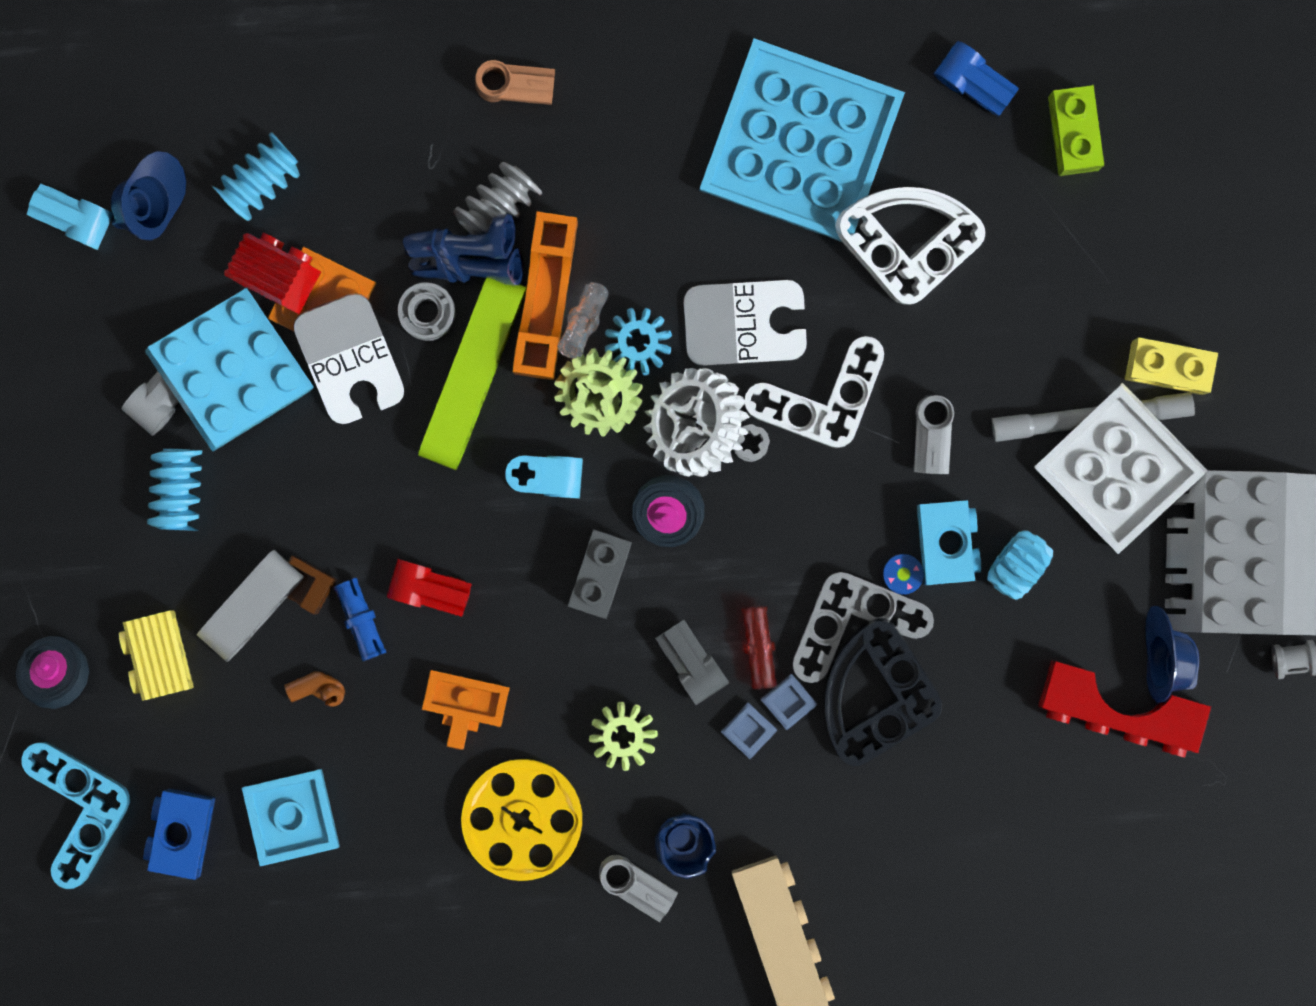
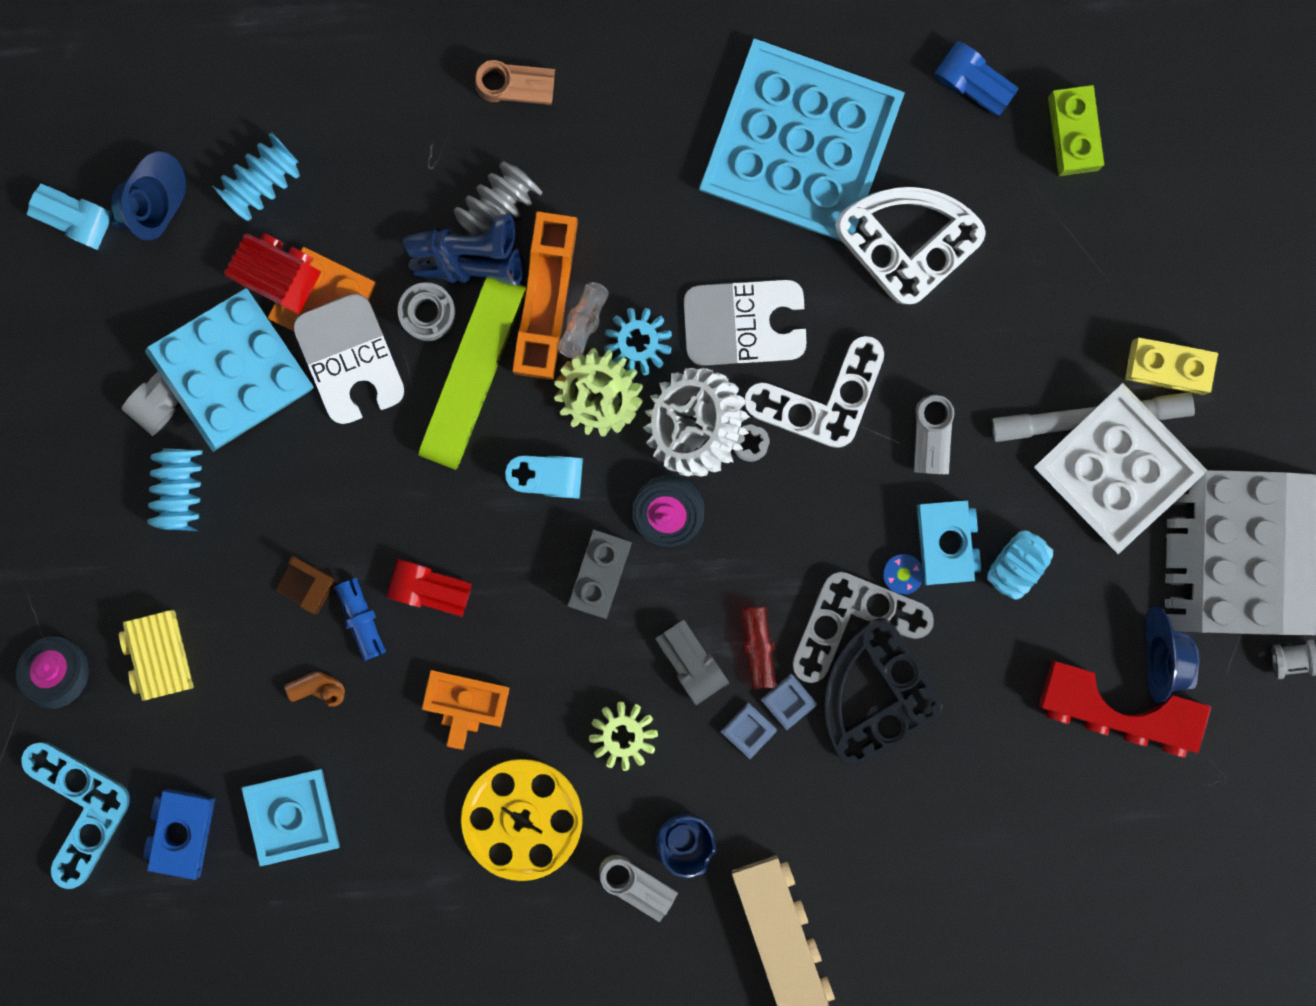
light grey beam [197,550,304,662] -> none

